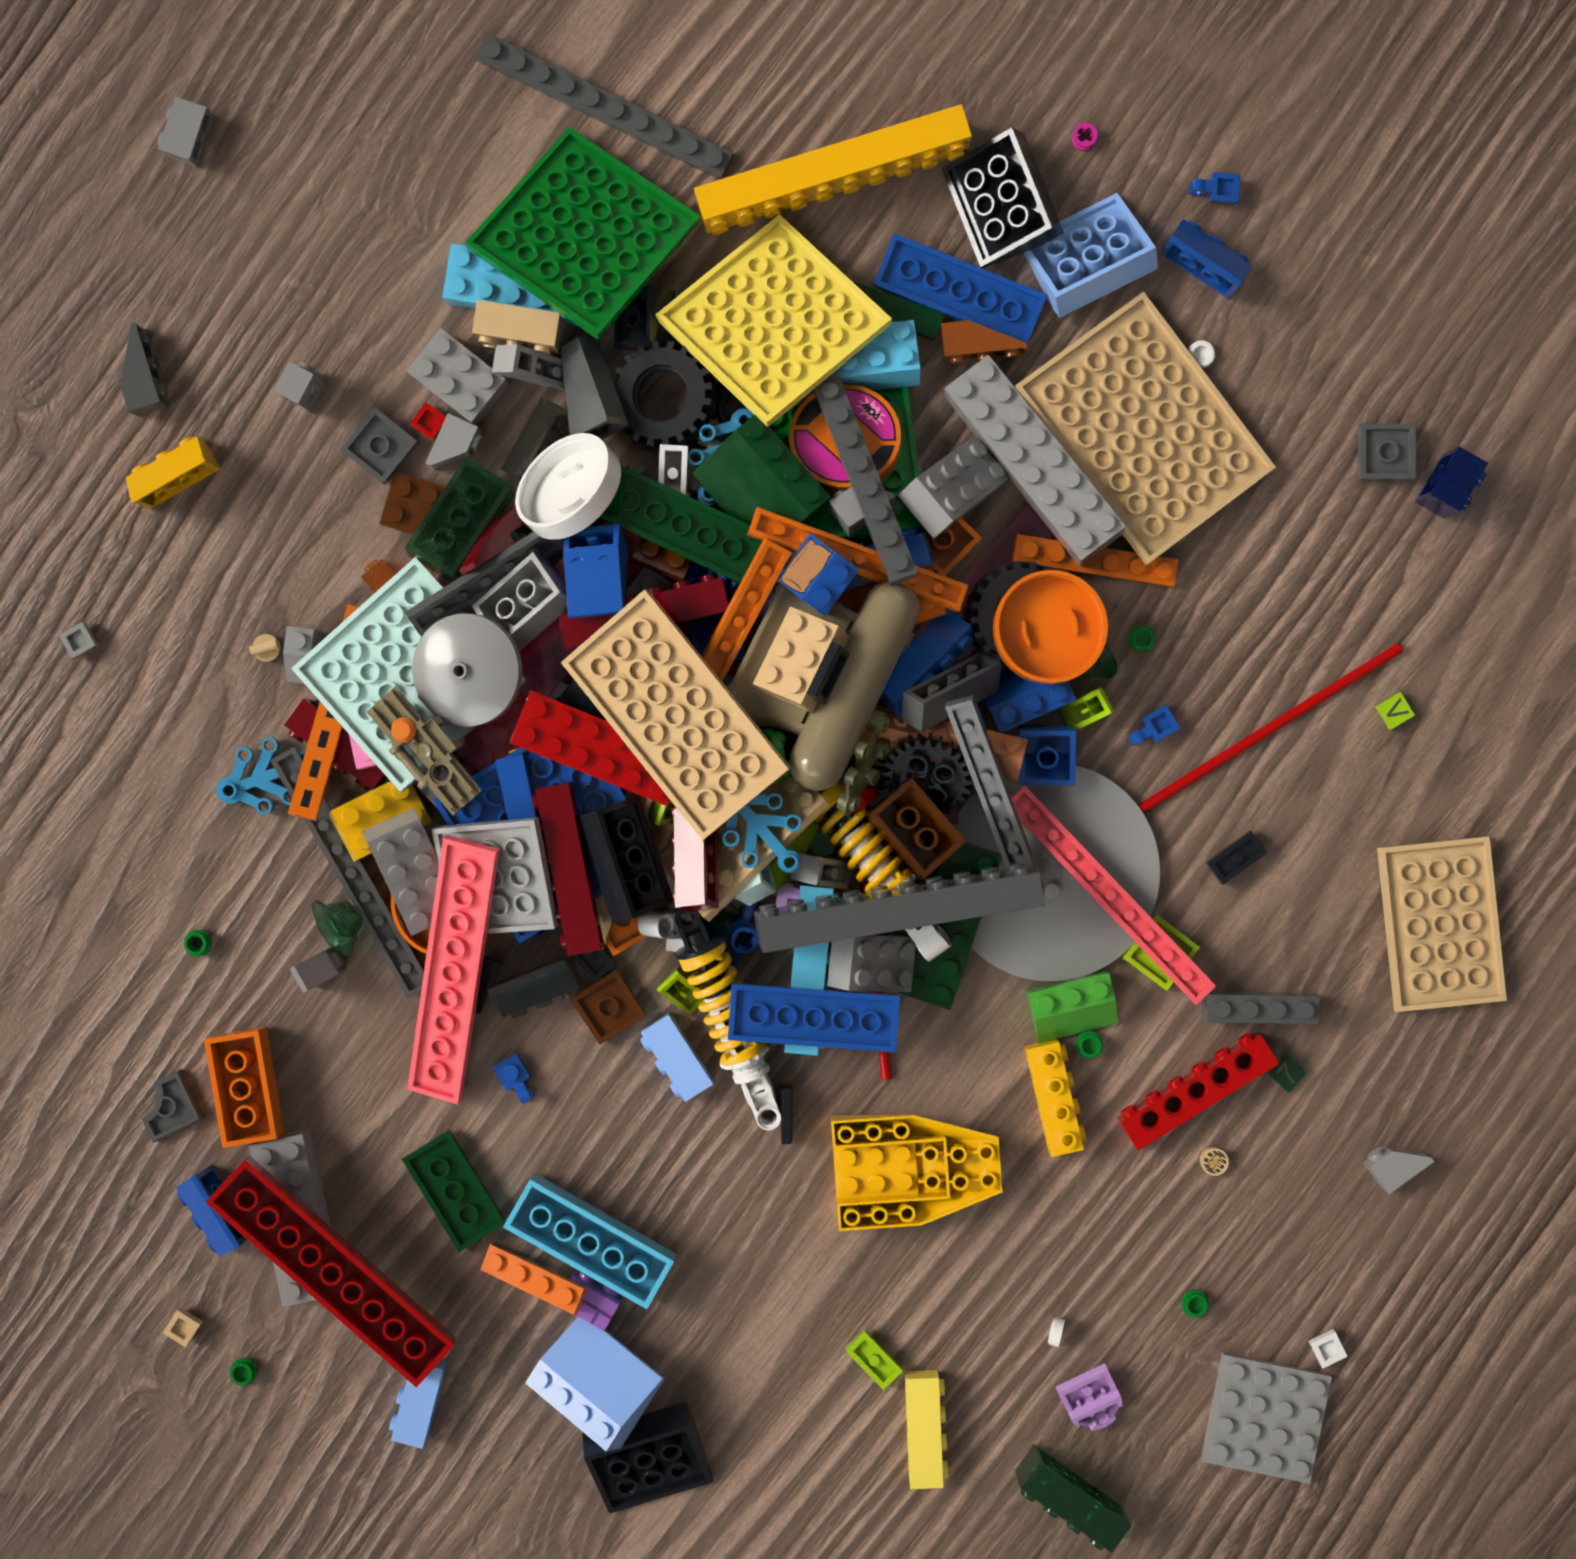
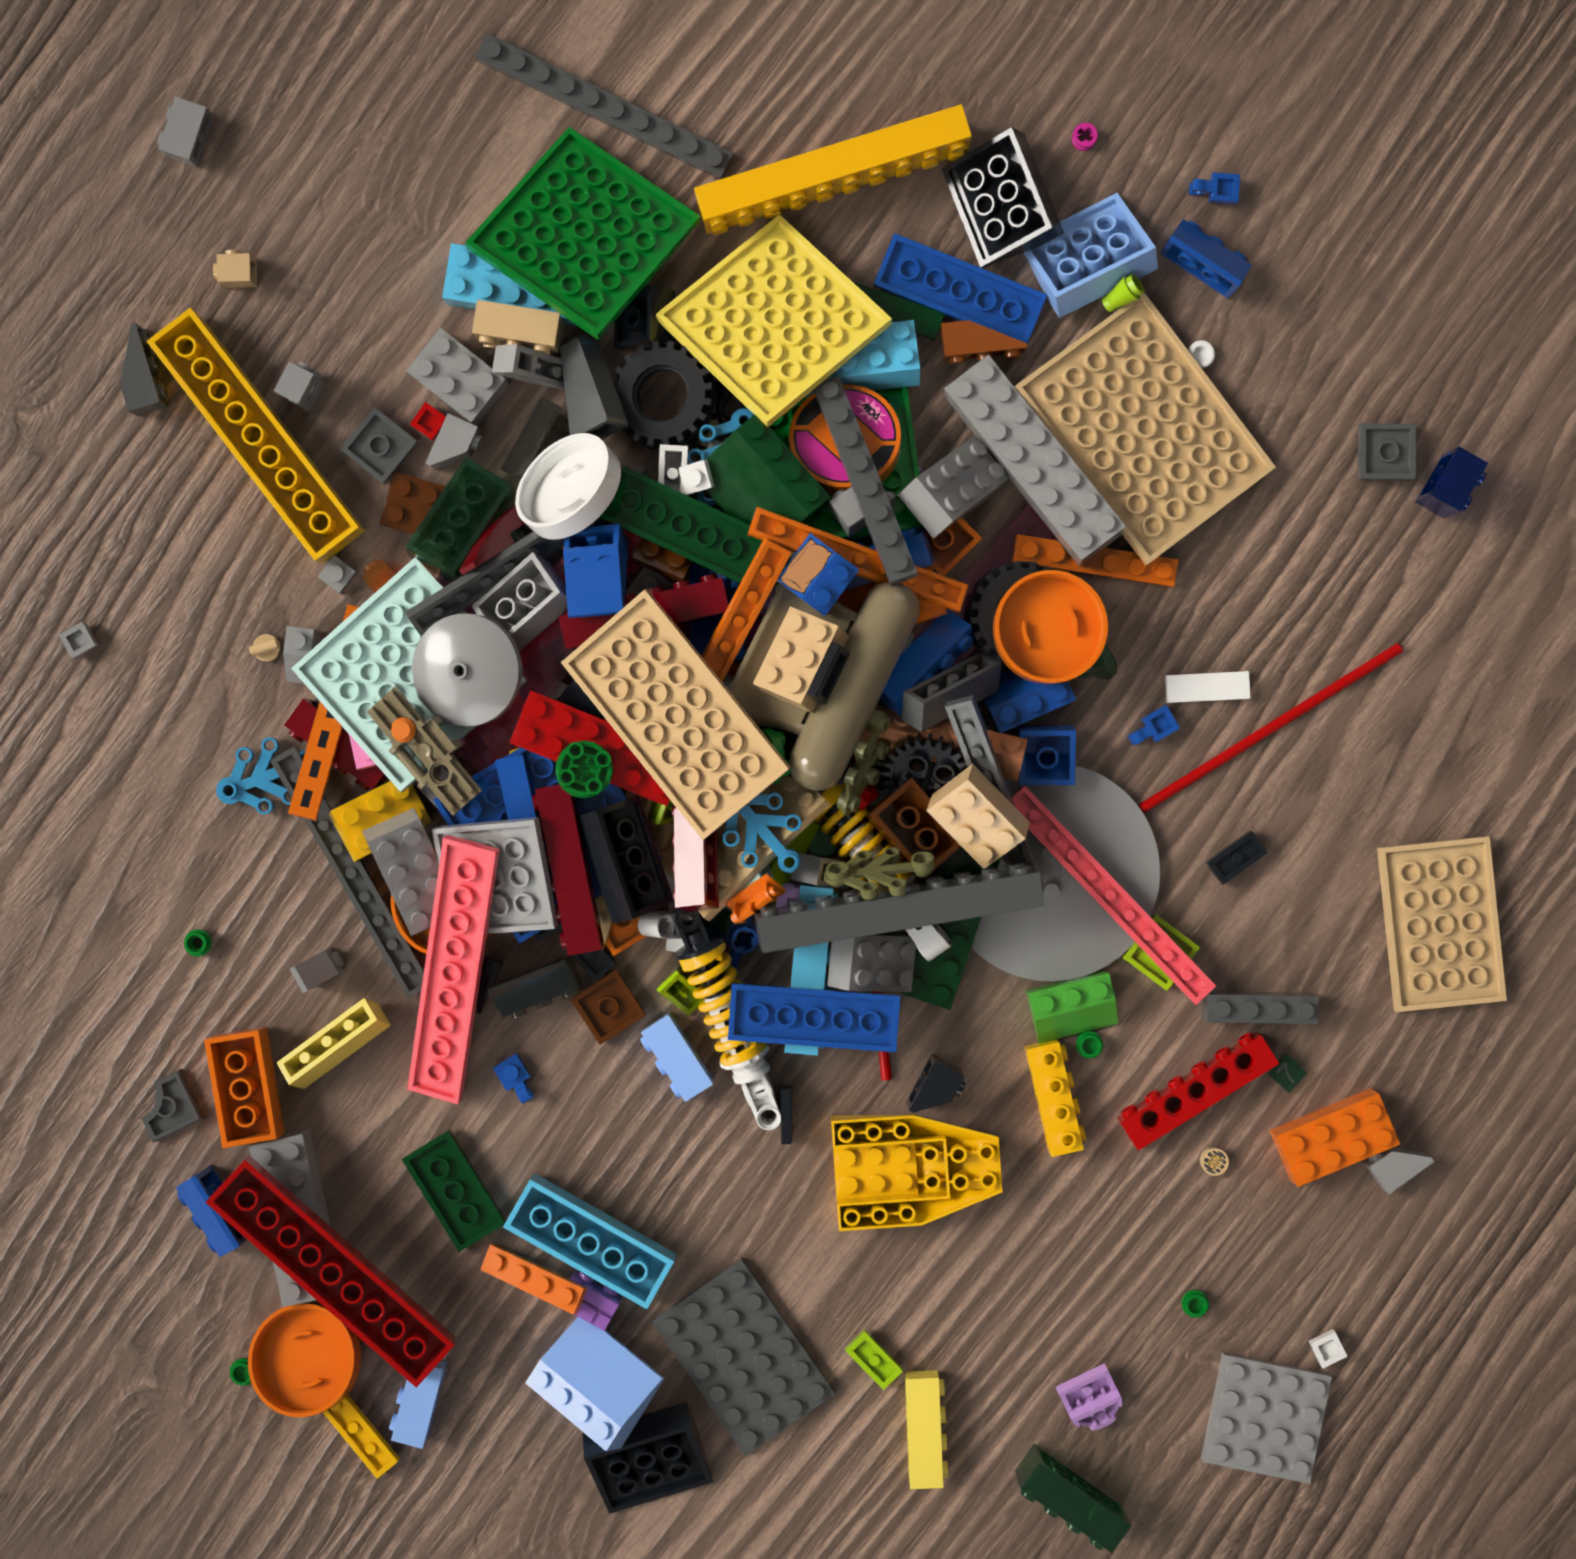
yellow slope [126,436,221,509] -> none
tan plate [163,1307,203,1348] -> none
clear green hat [311,900,363,957] -> none
white tile [1048,1317,1065,1347] -> none
lime slope [1059,687,1114,730] -> none
green plate [1128,625,1156,653] -> none
lime tile [1375,692,1415,730] -> none
none -> yellow brick [147,308,366,564]
none -> tan brick [213,250,257,288]
none -> orange brick [248,1302,361,1417]
none -> light yellow brick [277,998,391,1089]
none -> light grey plate [318,555,358,594]
none -> yellow plate [323,1395,400,1479]
none -> green tile [555,741,613,798]
none -> dark grey plate [652,1257,835,1456]
none -> white plate [678,460,715,495]
none -> orange hinge [725,873,786,924]
none -> olive plant [824,847,934,900]
none -> black slope [906,1054,966,1113]
none -> tan brick [927,764,1030,869]
none -> lime cone [1102,274,1145,312]
none -> white tile [1165,671,1250,703]
none -> orange brick [1269,1088,1400,1187]

